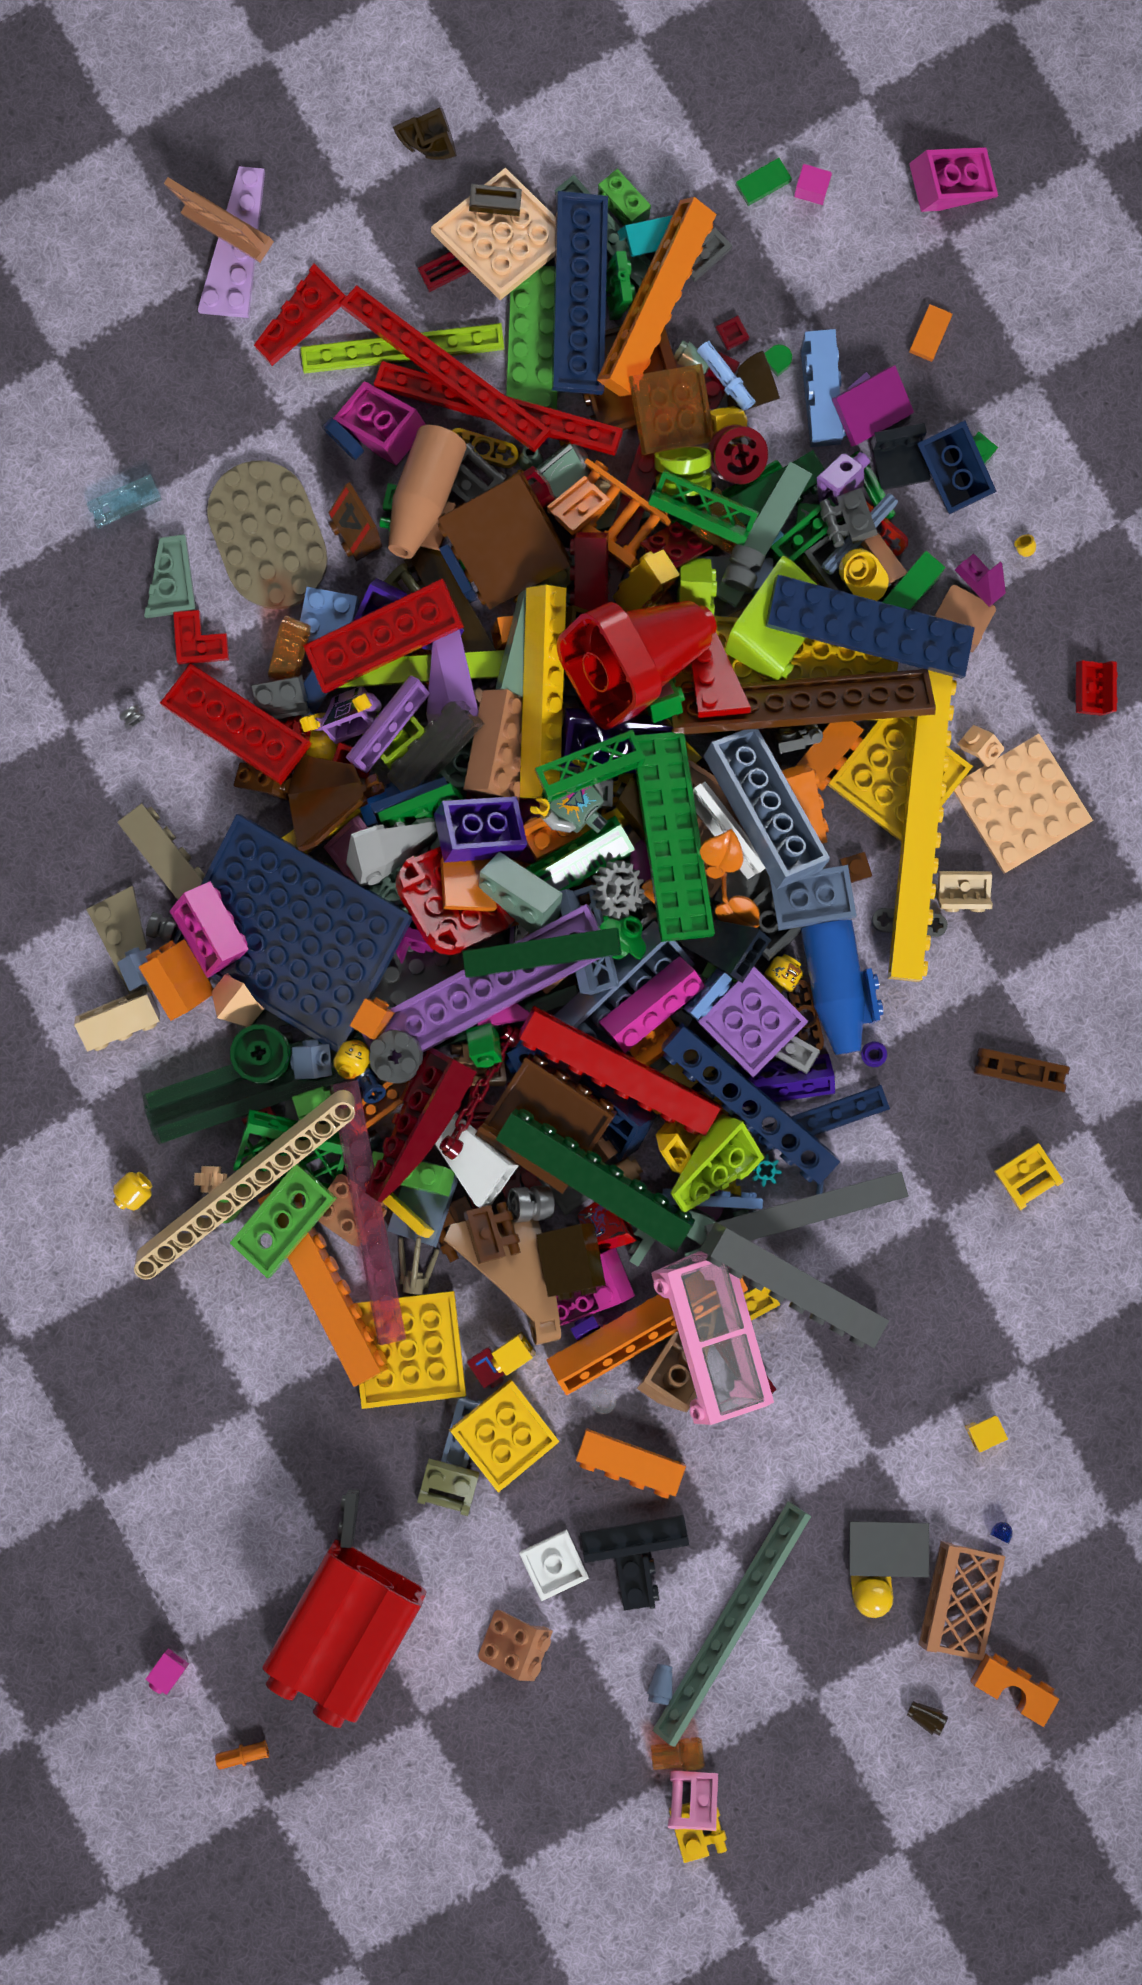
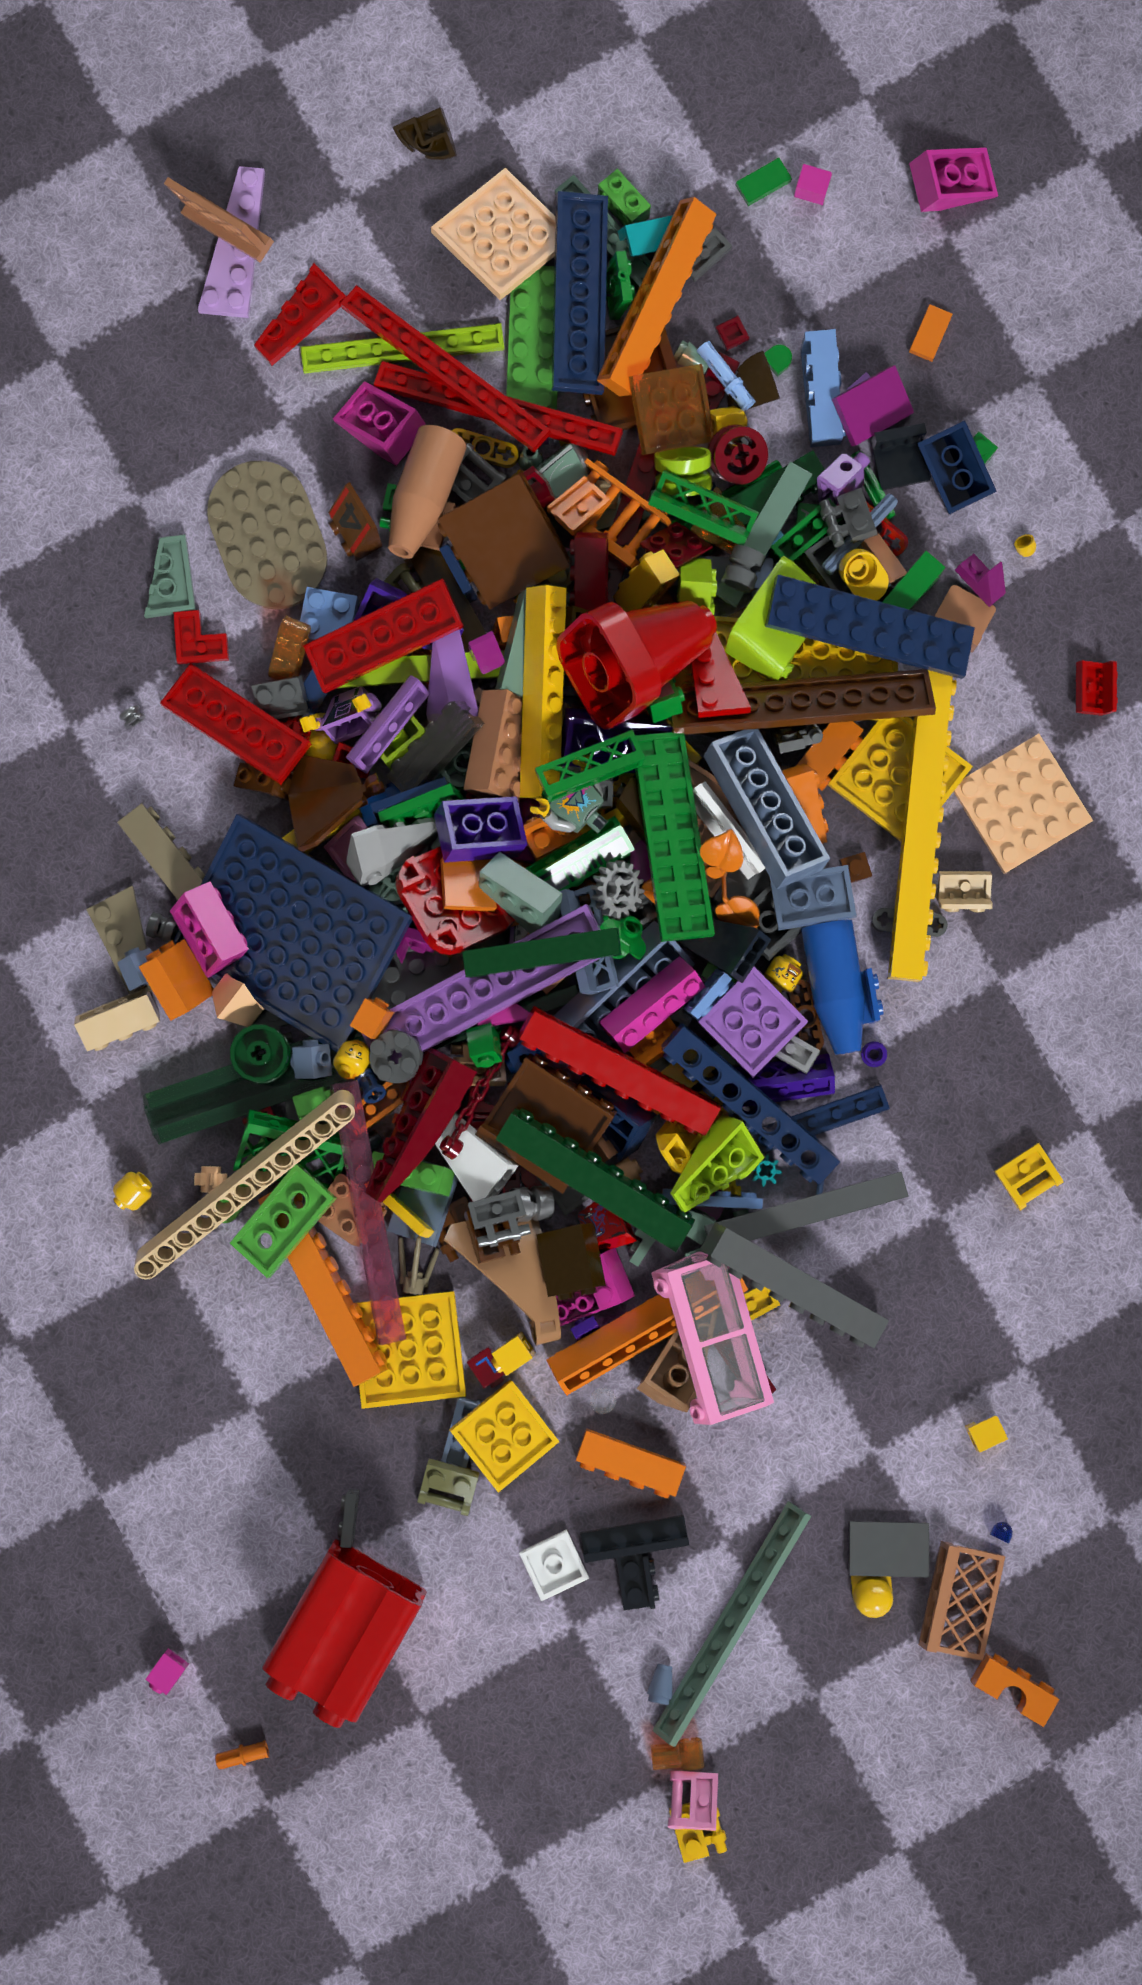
clear light blue plate [86,474,162,528] -> none
dark blue beam [322,417,364,461] -> none
dark red tile [417,252,471,292] -> none
dark brown tile [469,184,522,216] -> none
nougat bracket [478,1610,553,1681] -> none
dark brown cone [906,1701,948,1736] -> none
light nougat bracket [958,725,1004,767] -> none
reddish brown plate [974,1048,1070,1093] -> none
none -> magenta slope [468,631,505,674]
none -> dark grey plate [468,1189,531,1248]

